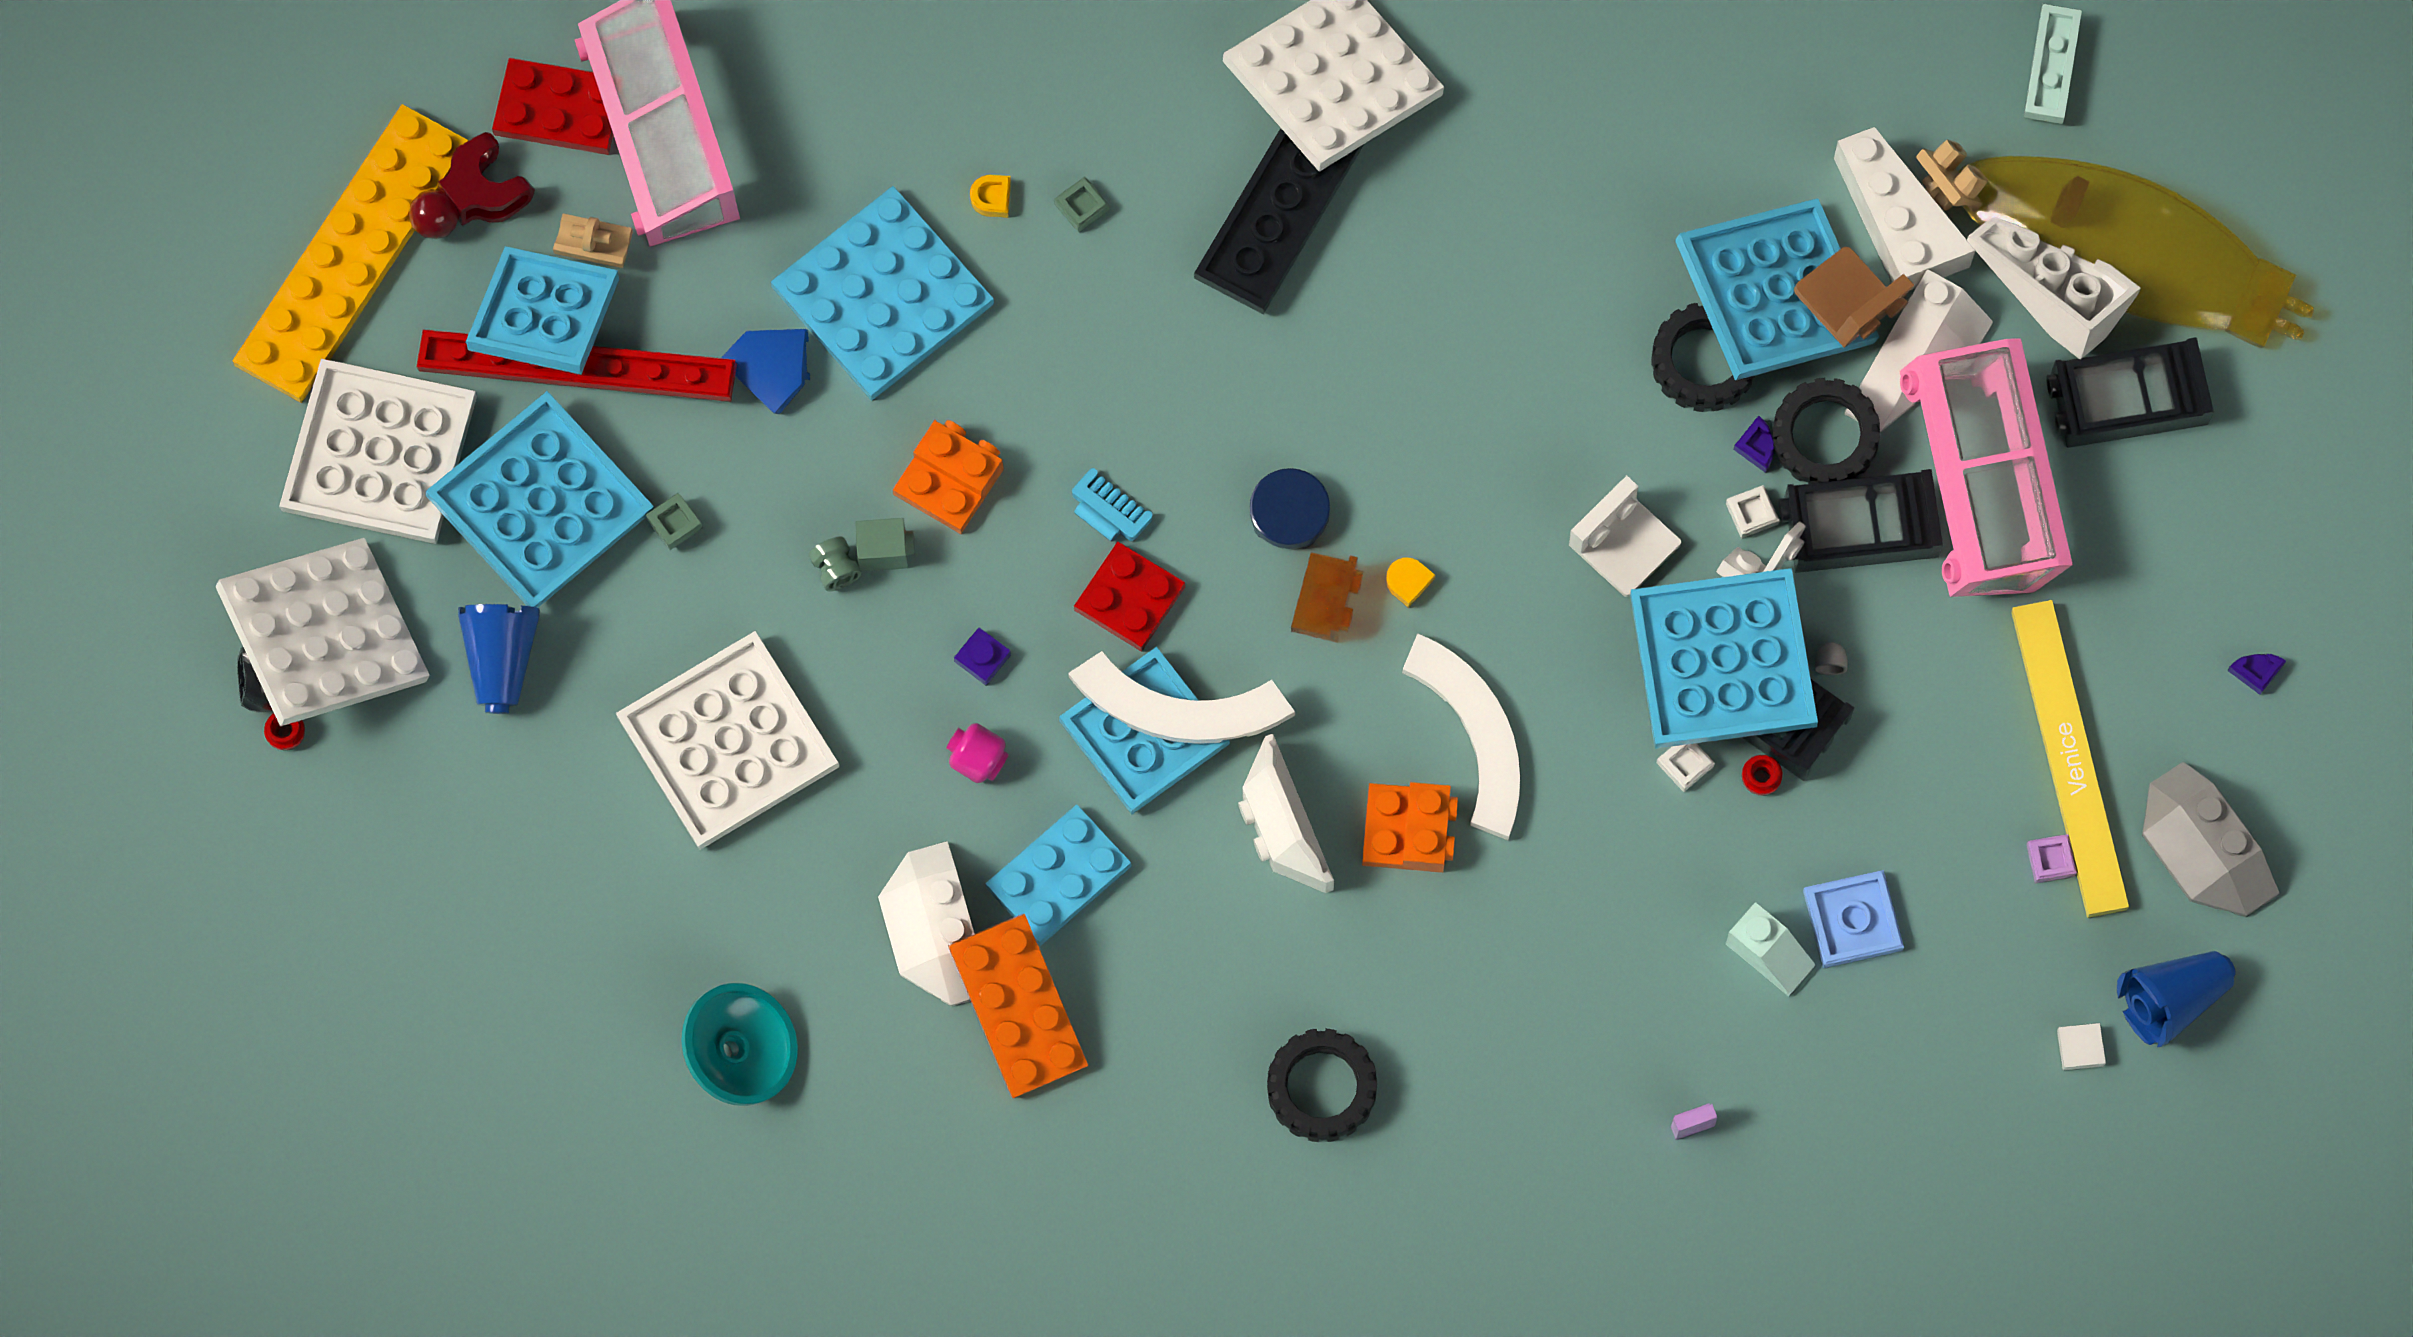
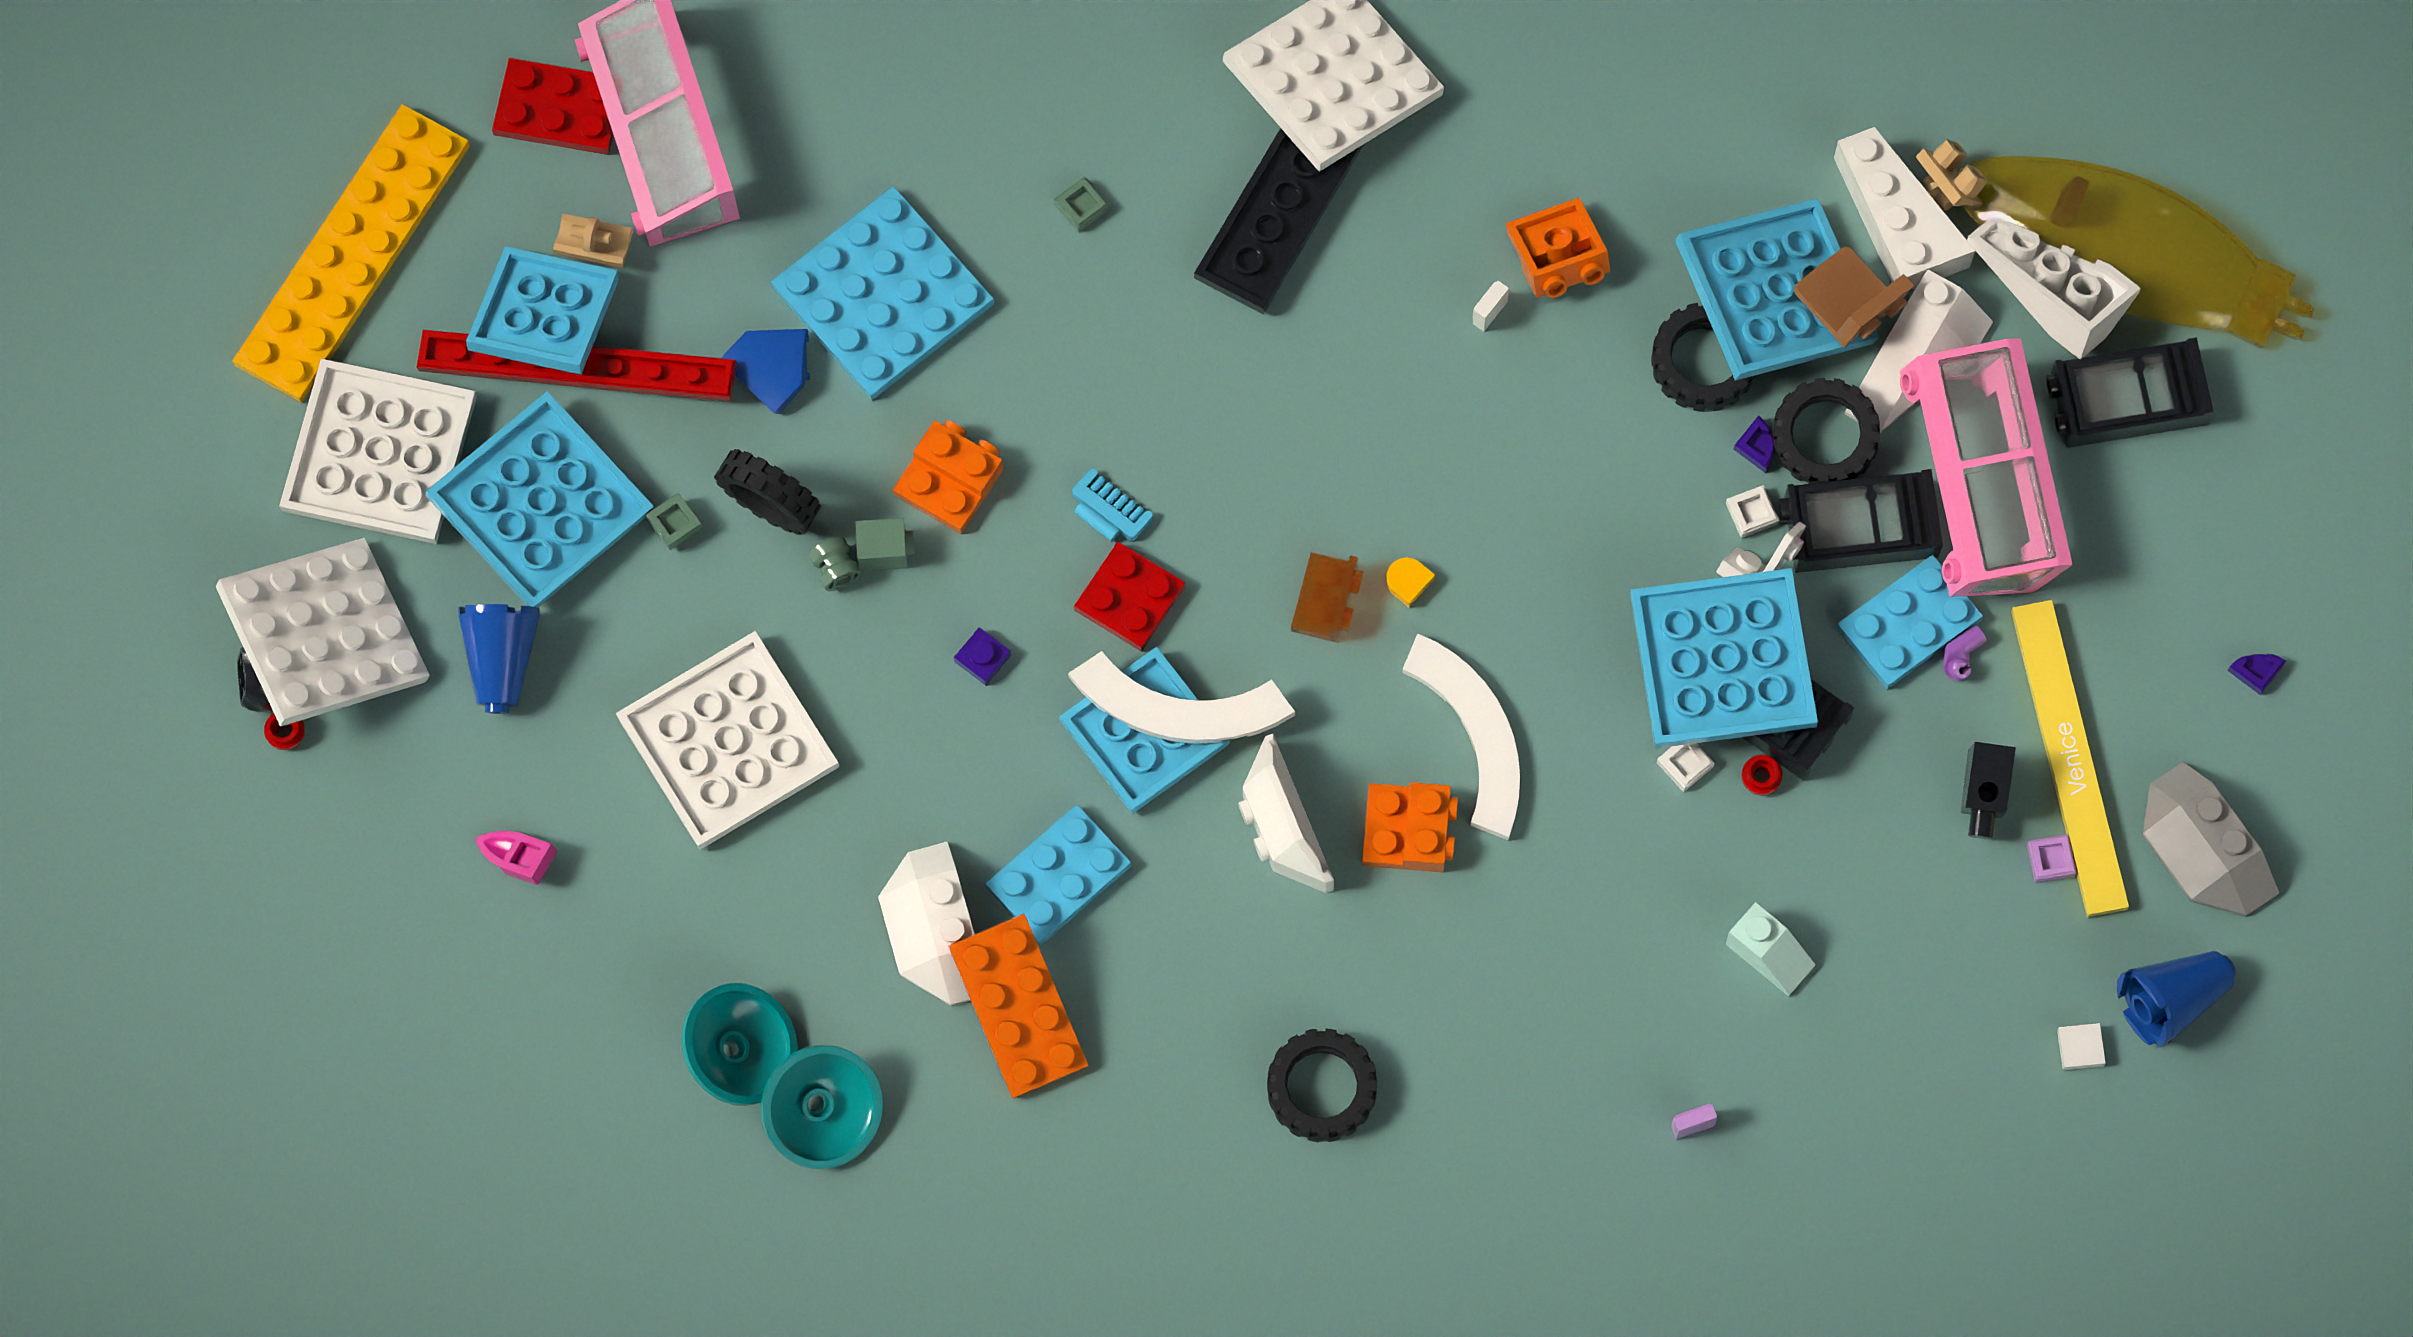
dark red piece [409,132,535,240] -> none
dark pink head [946,723,1009,783] -> none
yellow tile [970,175,1011,218] -> none
dark blue tile [1250,468,1330,549] -> none
white bracket [1569,476,1681,597] -> none
light blue tile [1803,870,1904,968] -> none
light grey hinge [1815,642,1848,675] -> none
light aqua plate [2024,4,2082,124] -> none
none -> dark pink plate [476,831,557,885]
none -> black tyre [714,449,822,535]
none -> teal dish [761,1045,883,1169]
none -> white tile [1472,281,1509,332]
none -> orange plate [1506,197,1610,298]
none -> medium azure plate [1836,554,1983,690]
none -> medium lavender arm [1943,626,1987,681]
none -> black torso [1961,742,2016,839]

